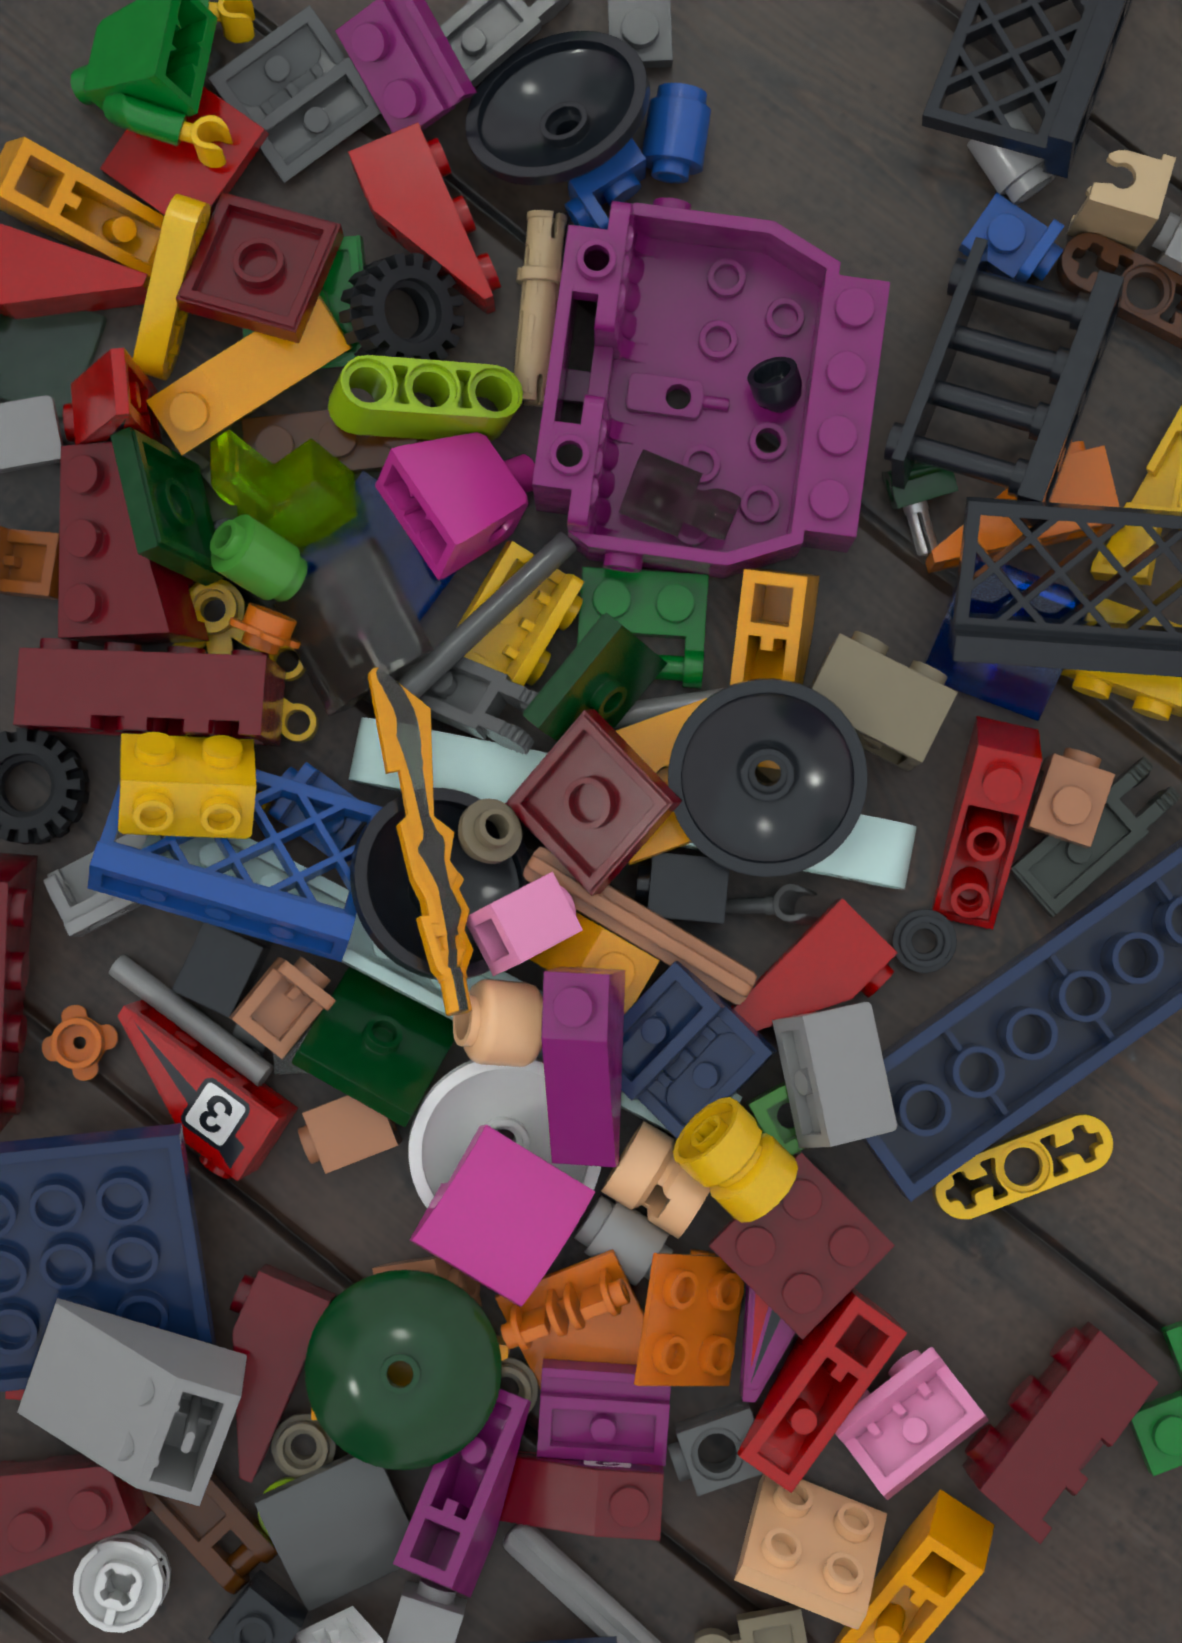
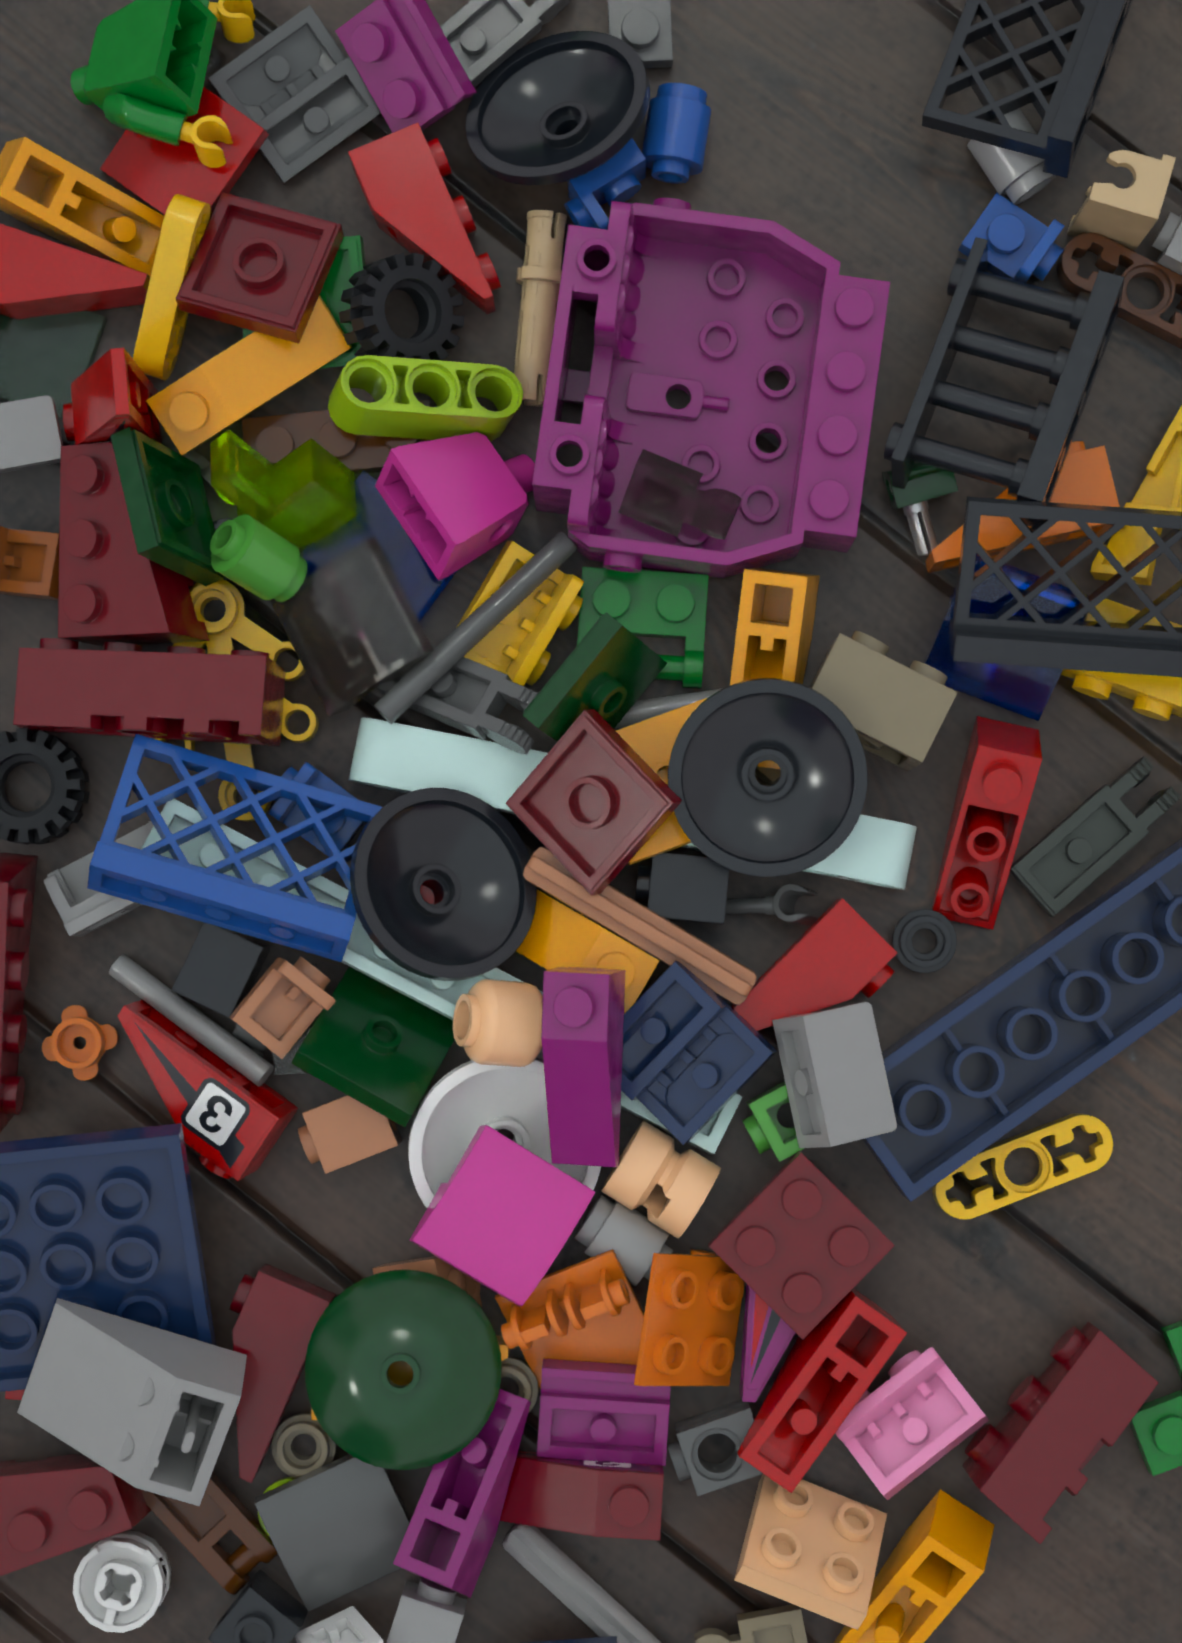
yellow bracket [118,732,257,839] -> none
orange plate [229,603,301,655] -> none
light orange sword [368,667,474,1016] -> none
dark tan plate [458,798,522,864] -> none
bright pink brick [466,871,583,976] -> none
yellow wheel [673,1097,798,1223] -> none
black hinge [747,357,802,413] -> none
nougat bracket [1026,748,1115,849] -> none

